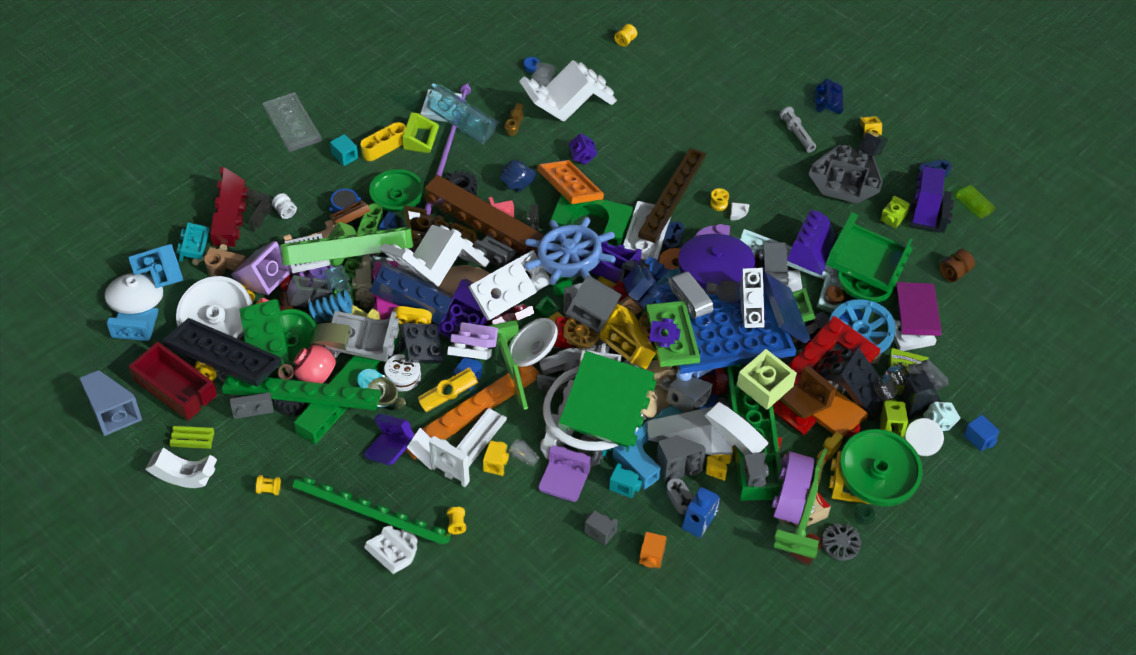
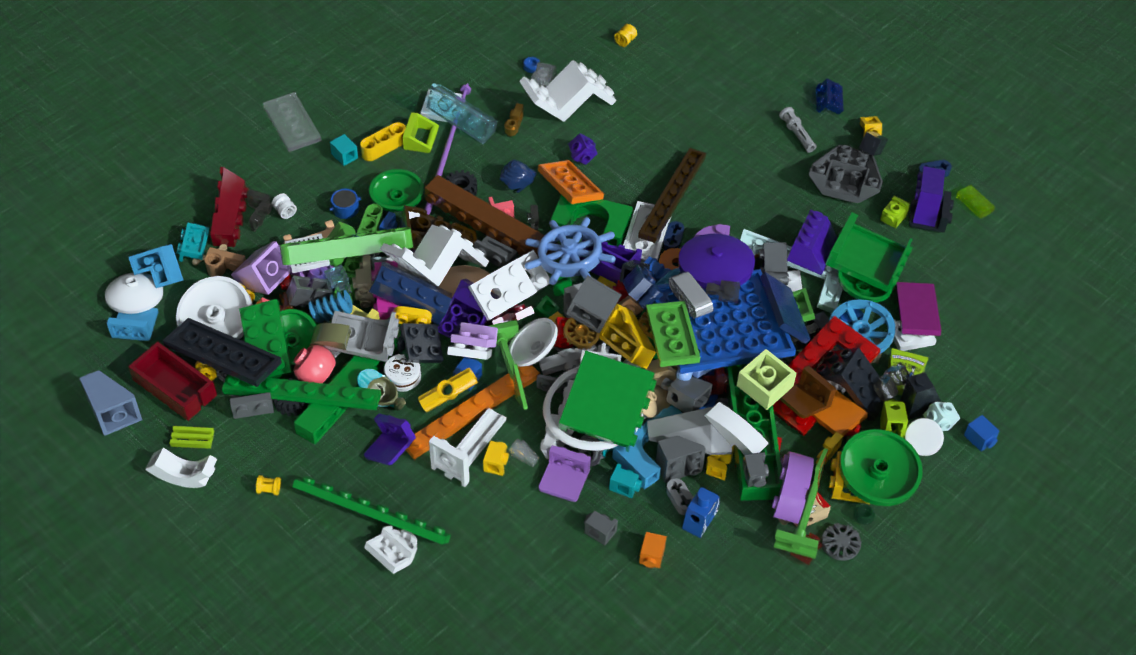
reddish brown hinge [277,364,294,380] -> none
dark orange plate [329,200,371,225] -> none
white sticker [407,428,432,470] -> none
yellow bush [447,507,466,534] -> none
dark purple brick [649,318,681,348] -> none
yellow wheel [710,188,729,211] -> none
white tile [730,203,750,220] -> none
white slope [740,268,764,328] -> none
reddish brown tile [824,286,844,305] -> none
dark grey plate [909,359,949,390] -> none
reddish brown wheel [939,249,975,283] -> none

